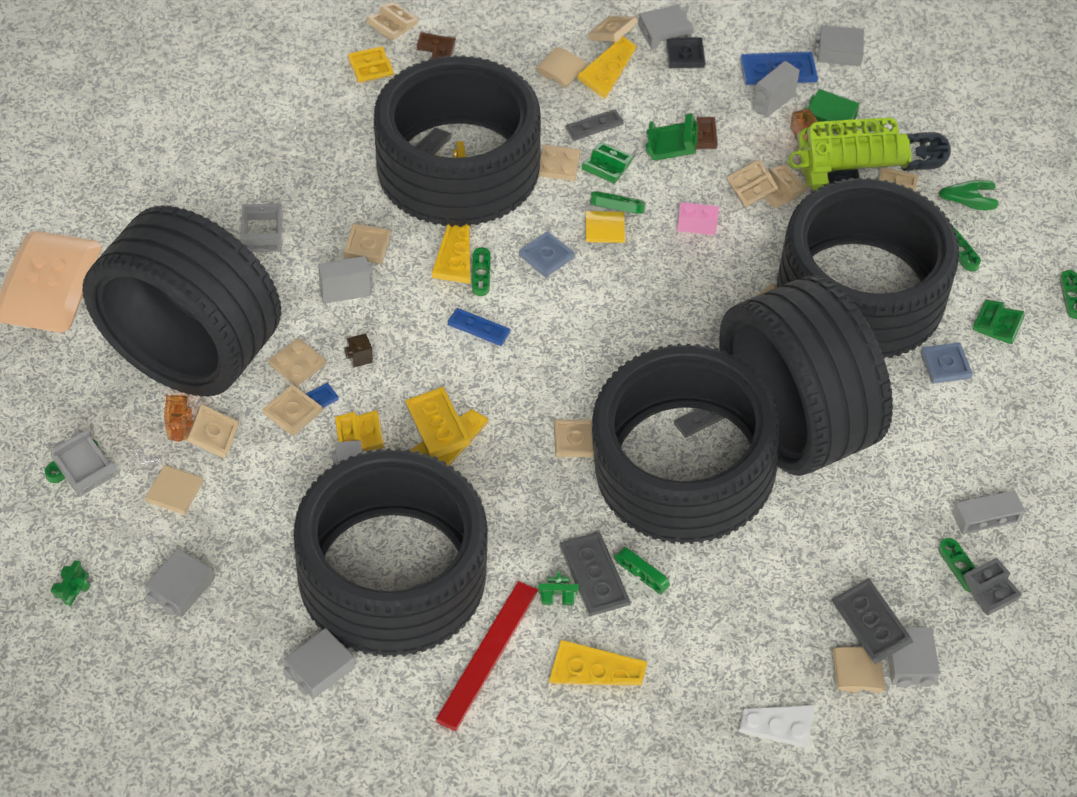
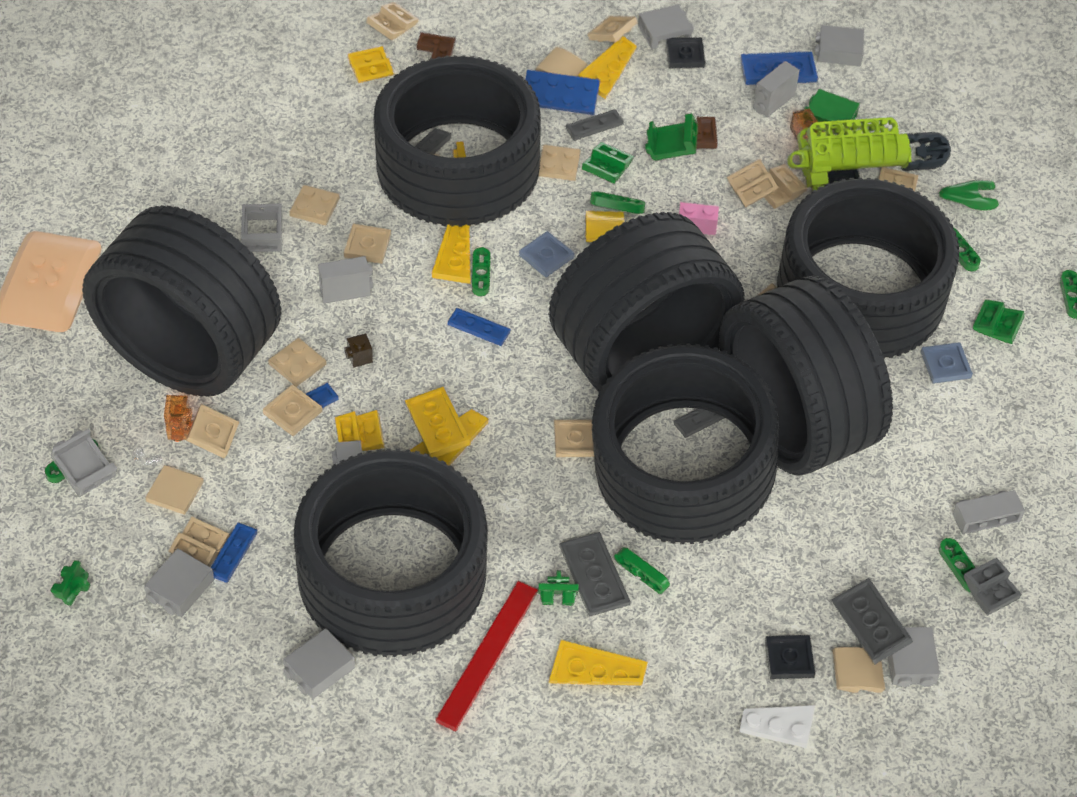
none -> tan slope [168,517,230,567]
none -> blue tile [210,522,258,583]
none -> tan plate [289,185,340,226]
none -> blue plate [525,70,600,115]
none -> black tyre [548,212,745,392]
none -> black plate [765,635,816,679]

